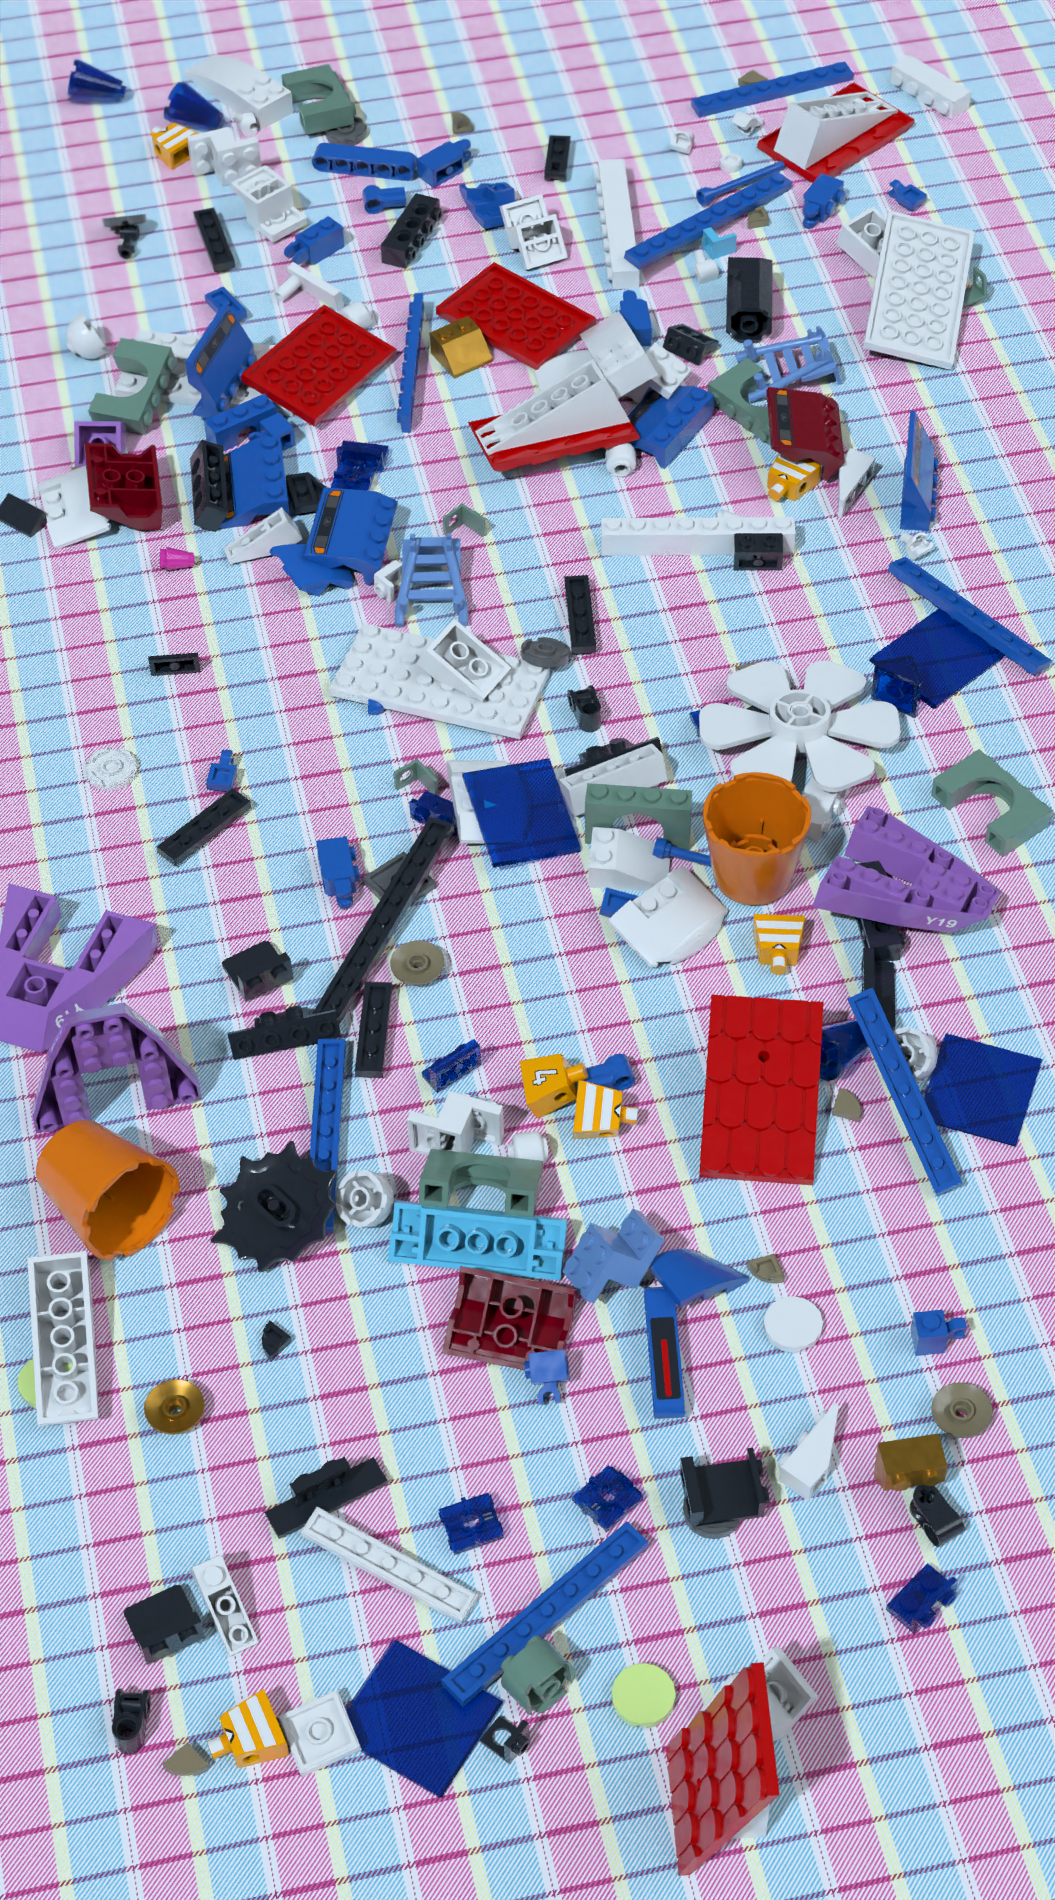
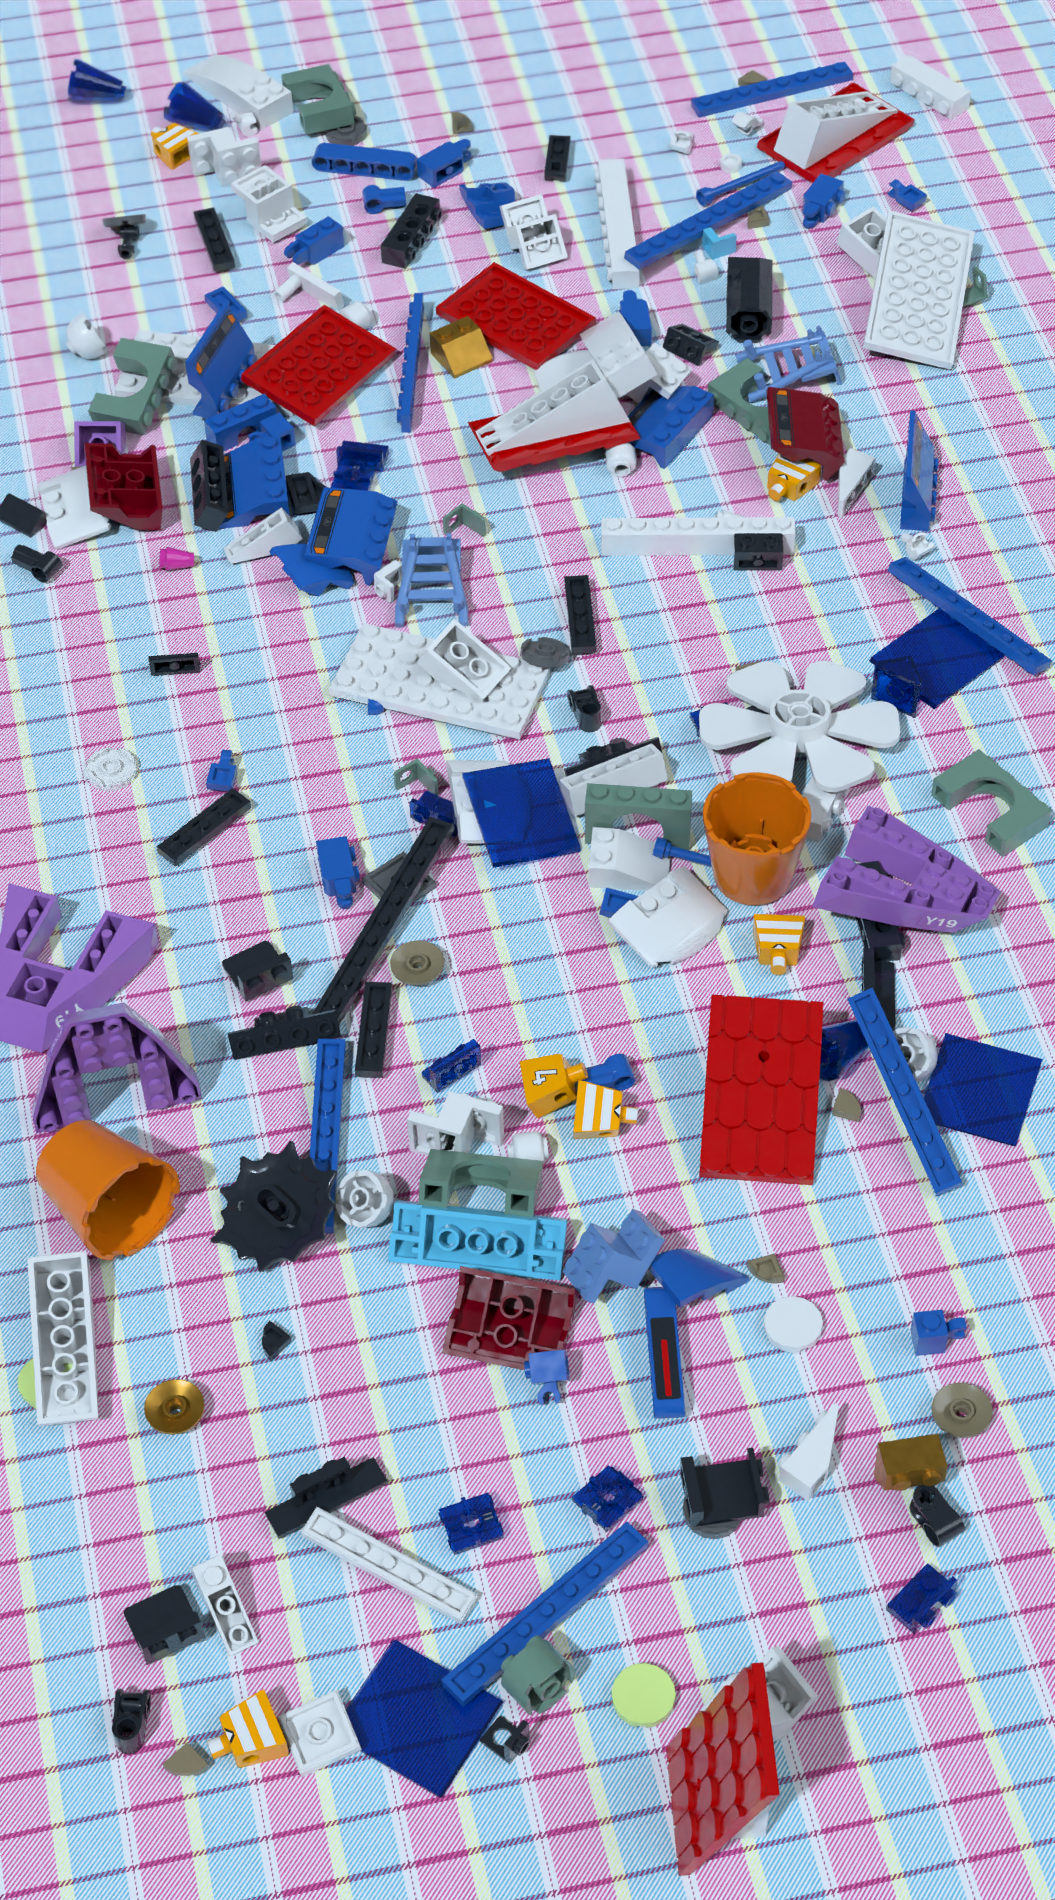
none -> black piece [11,544,62,583]

